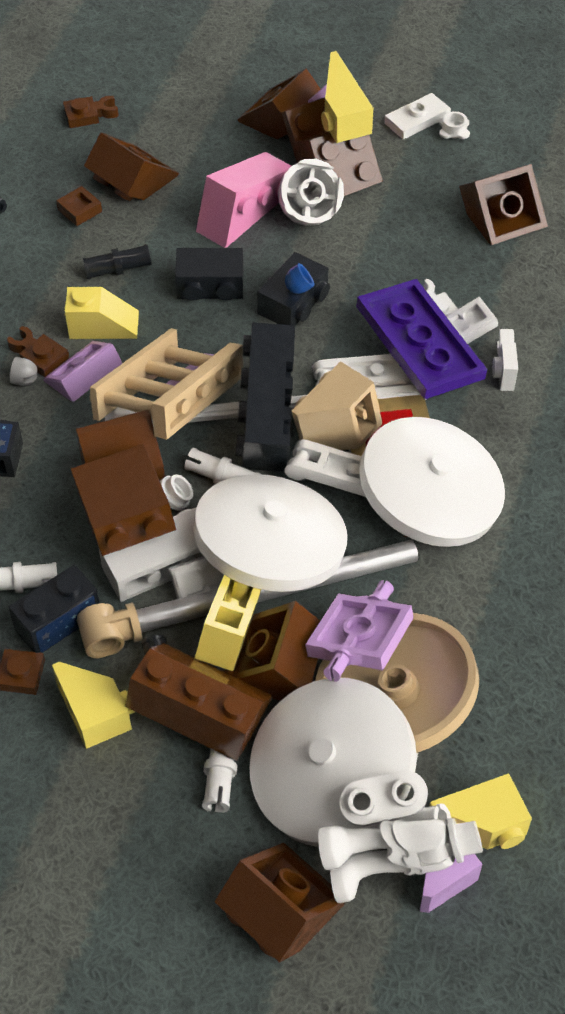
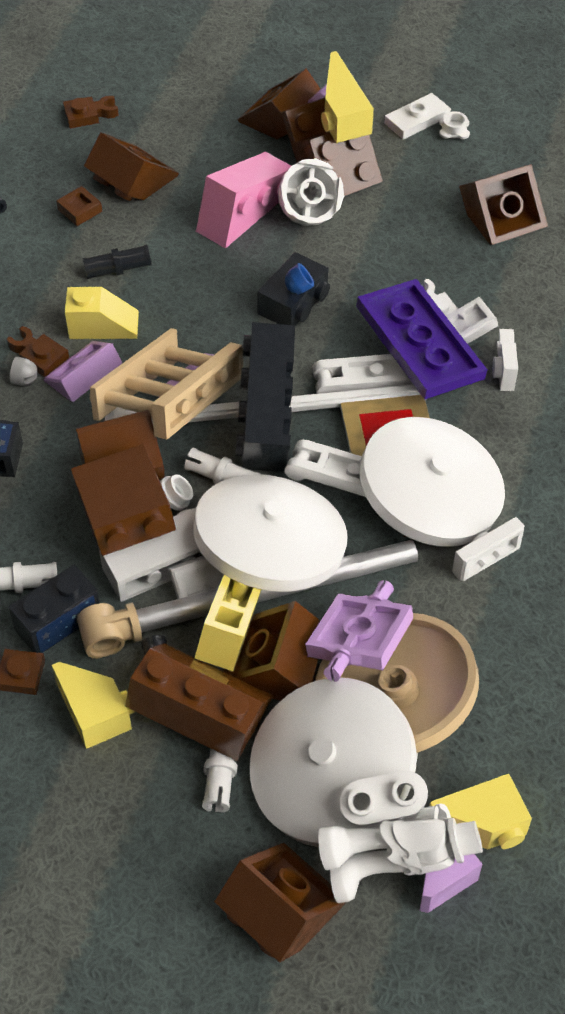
black brick [175,248,244,300] -> none
tan slope [291,361,382,451] -> none
none -> white plate [452,517,525,581]

